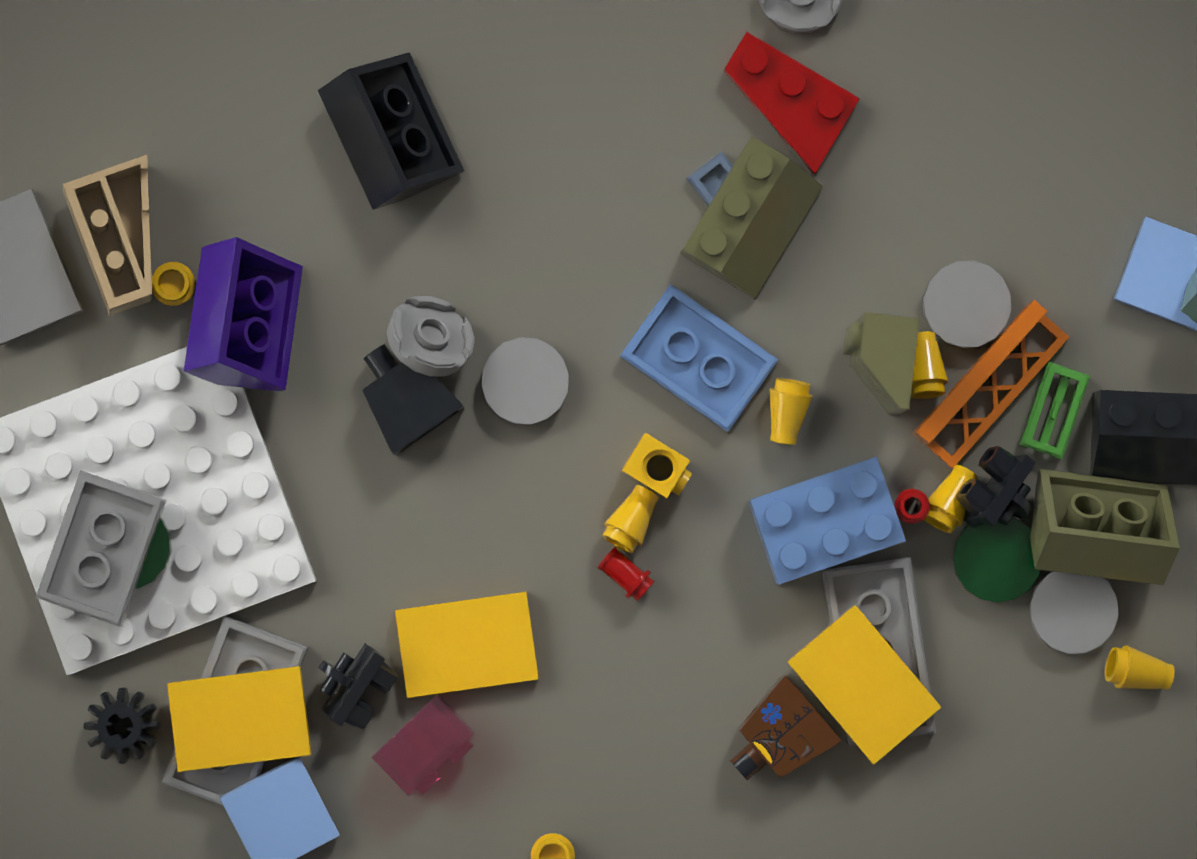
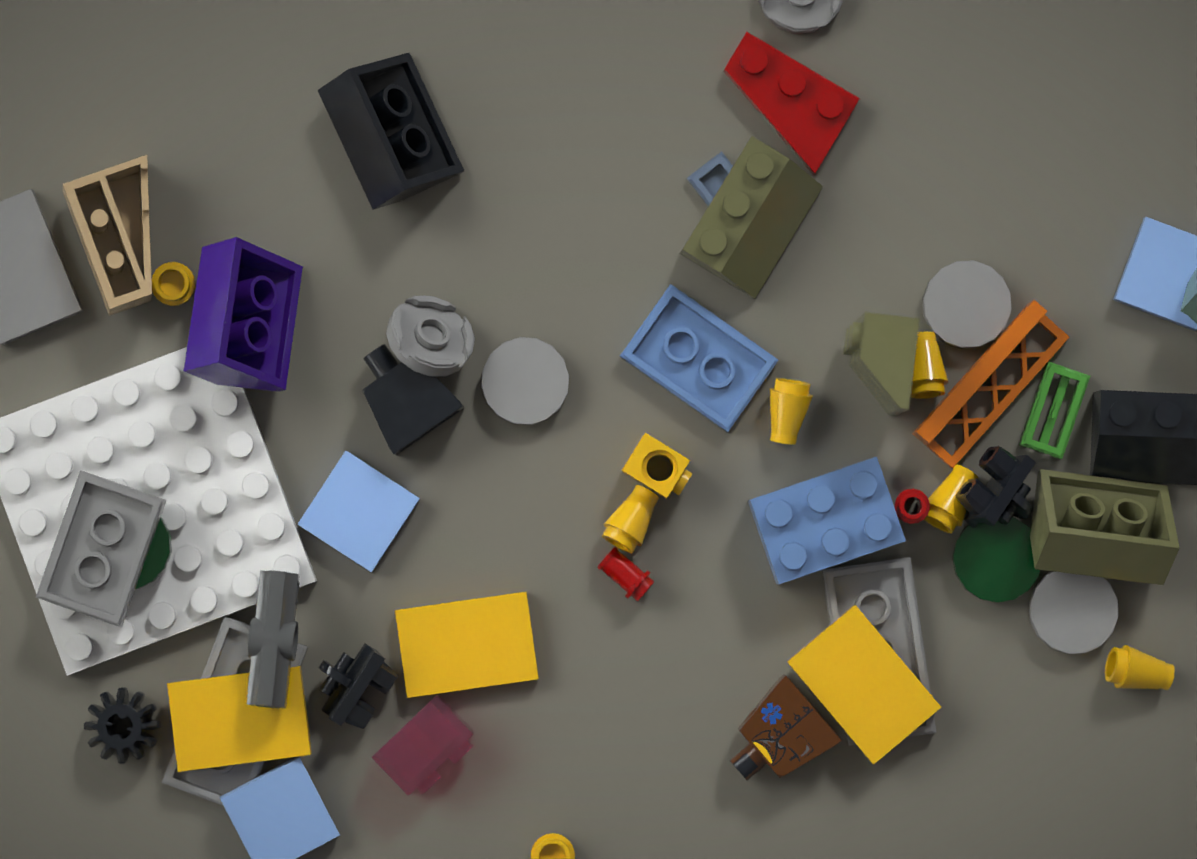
none -> dark grey piece [247,570,300,709]
none -> light blue tile [298,450,420,573]

